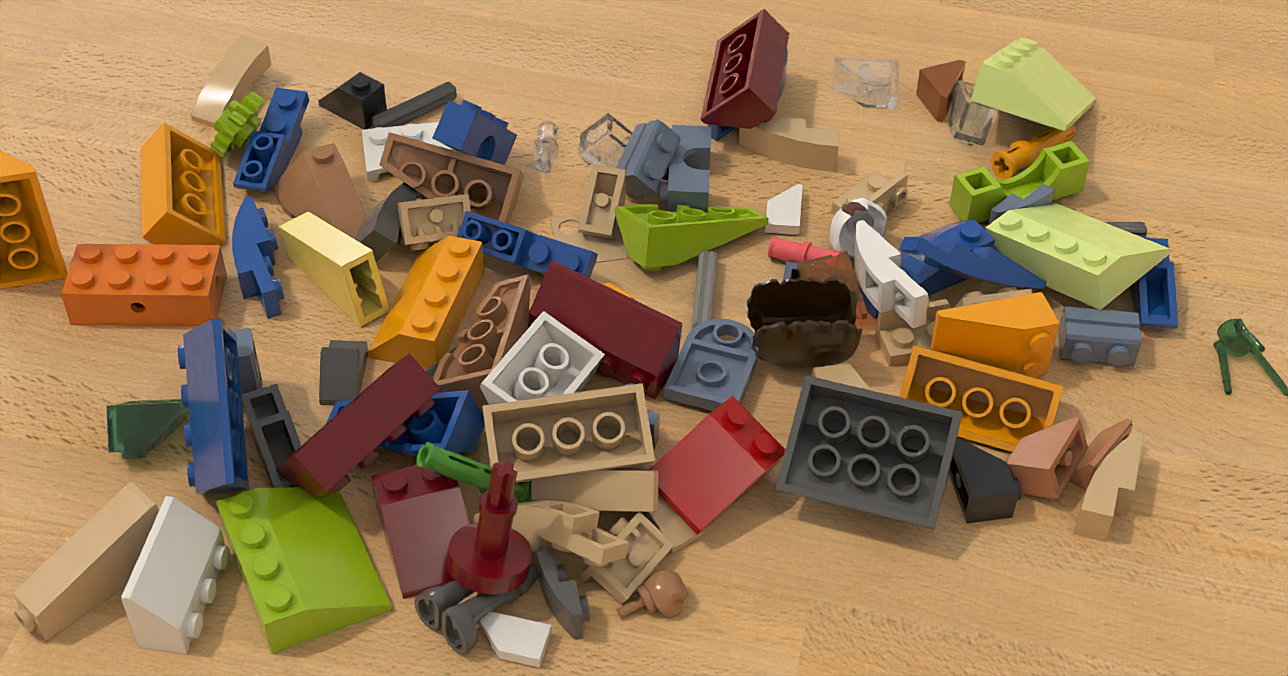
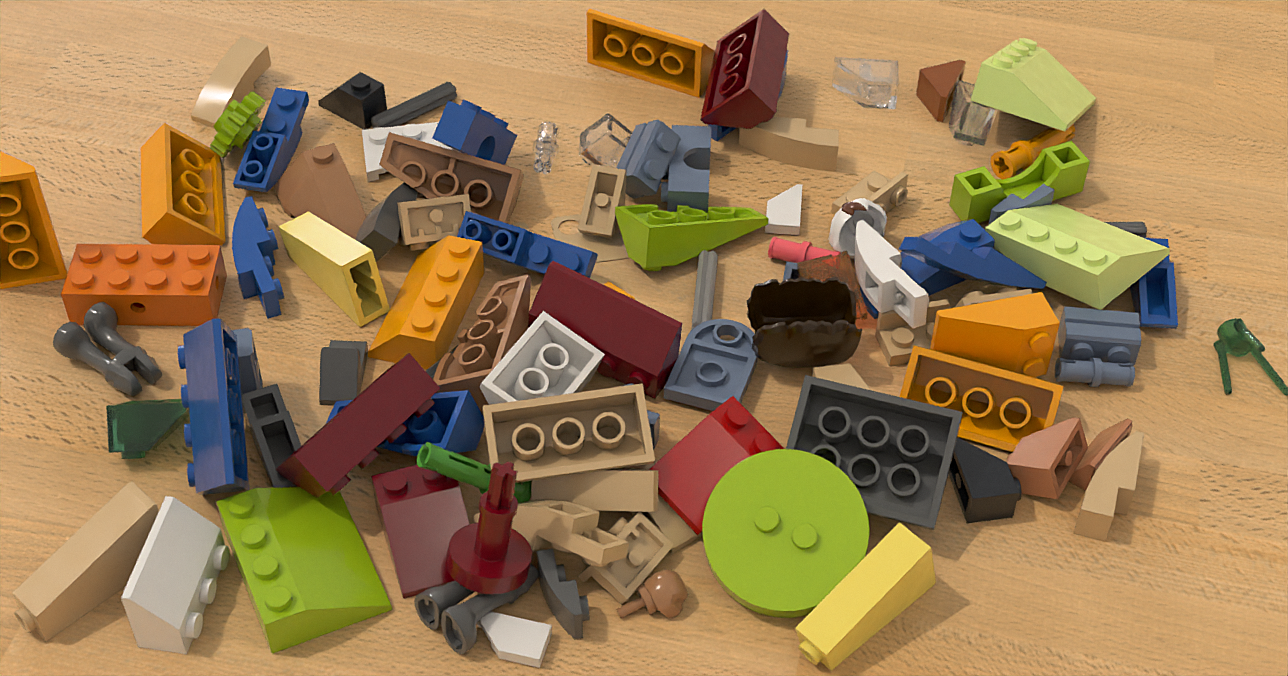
none -> dark grey piece [53,302,162,397]
none -> light orange slope [587,9,715,98]
none -> lime brick [702,449,869,618]
none -> light yellow slope [795,522,936,671]
none -> sand blue pin [1055,358,1135,387]

